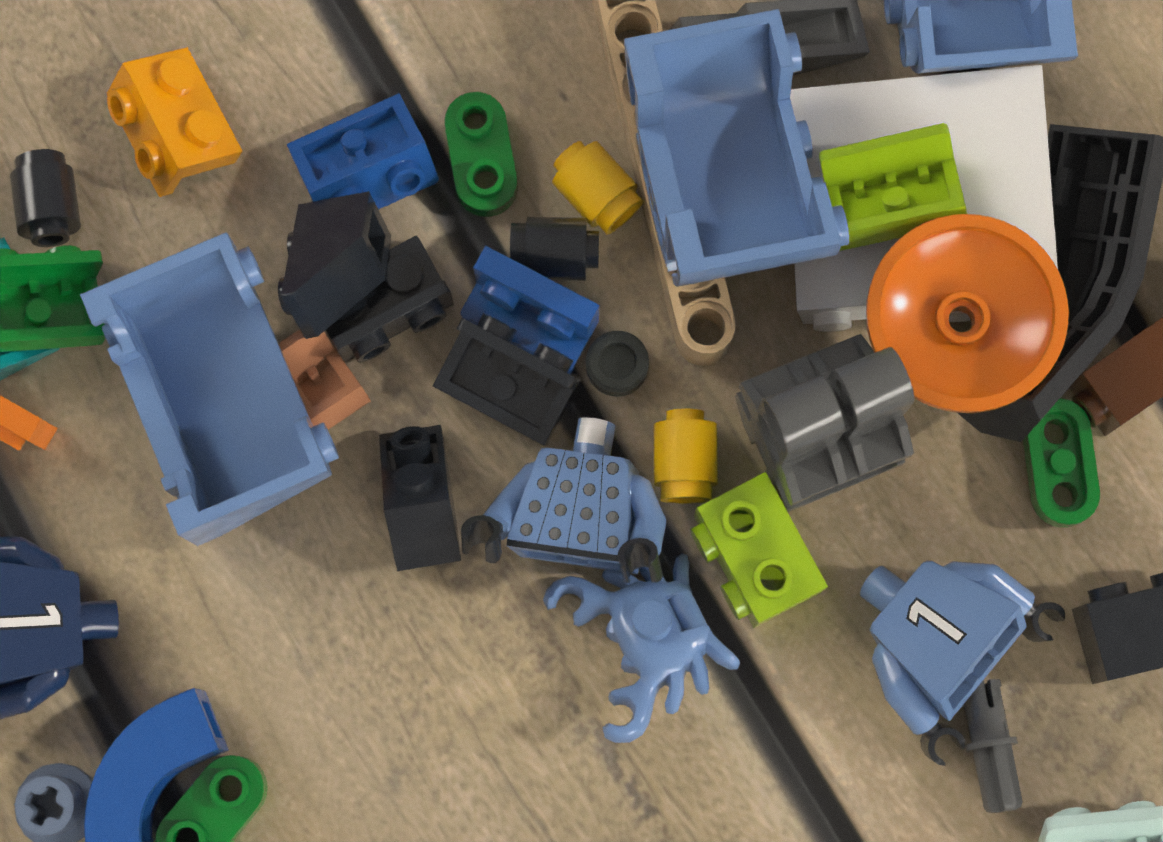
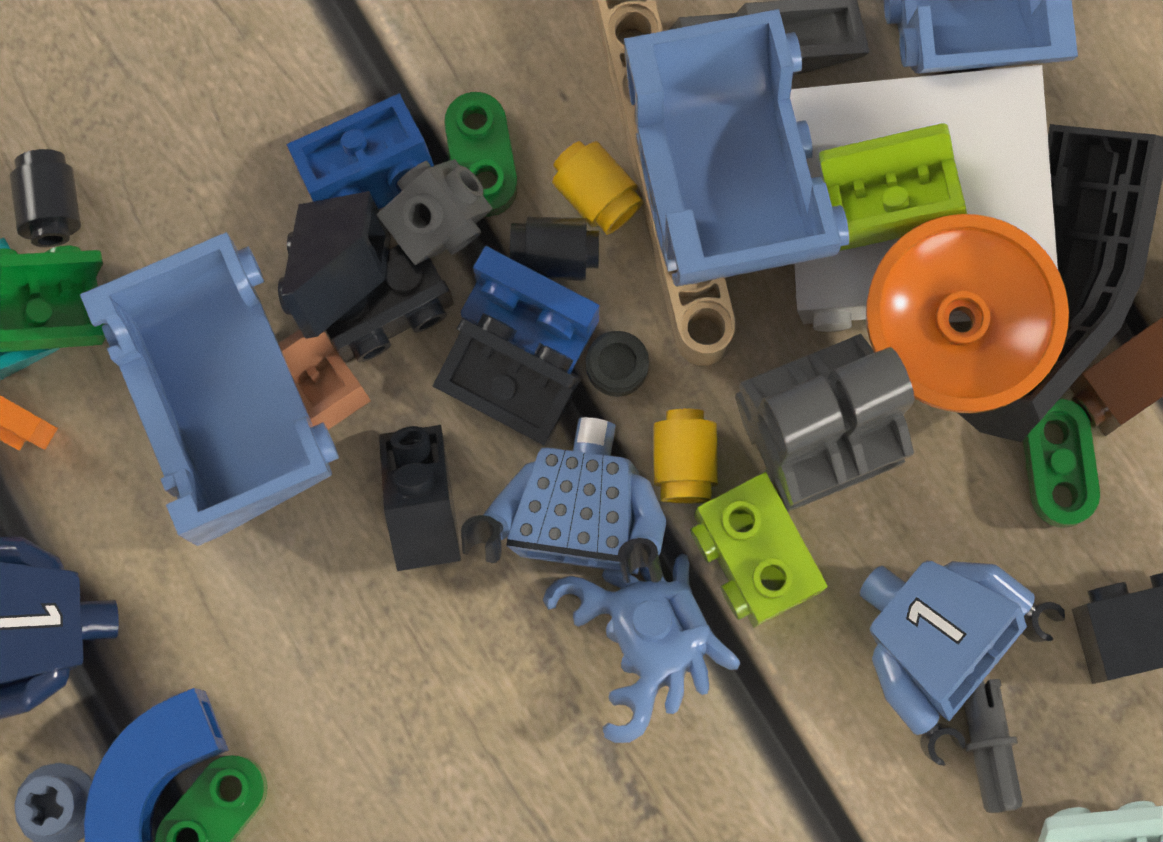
light orange bracket [107,47,243,197] -> none
none -> dark grey brick [376,159,493,265]

